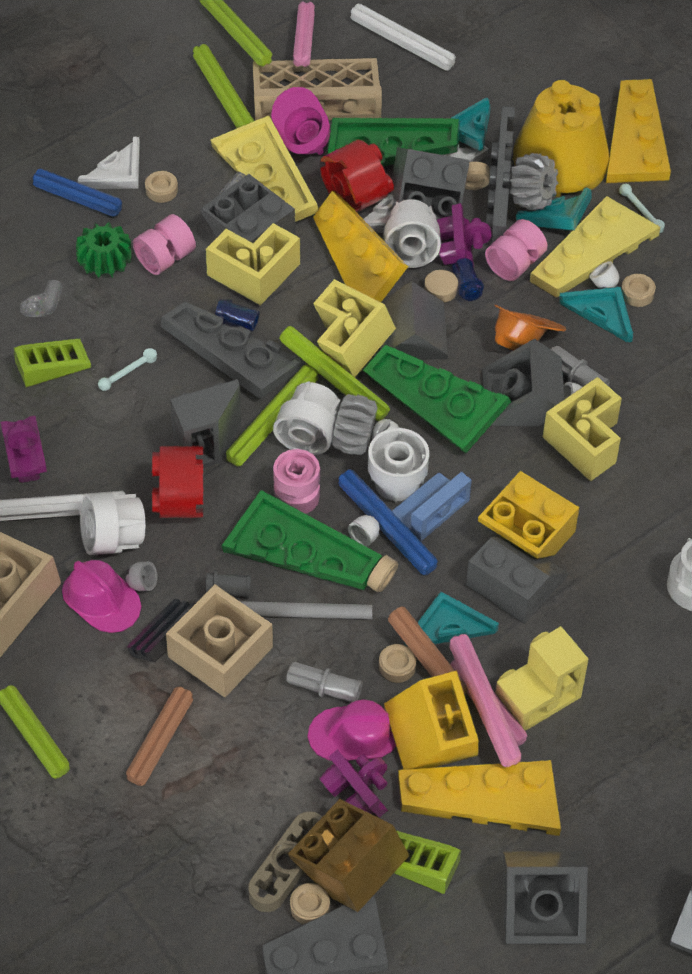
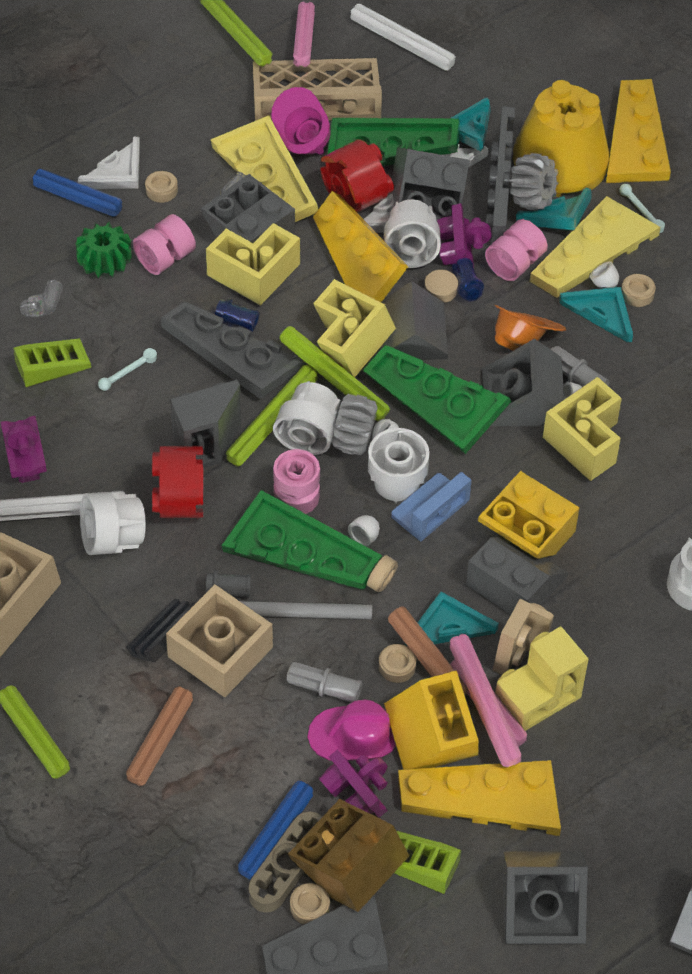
dark pink piece [62,560,141,633] -> none
light grey hinge [126,561,157,591] -> none
lime axle [193,44,254,128] -> none
blue axle [338,469,438,575] -> none
tan tile [465,162,490,190] -> none
none -> blue axle [238,780,313,880]
none -> tan bracket [493,599,554,675]

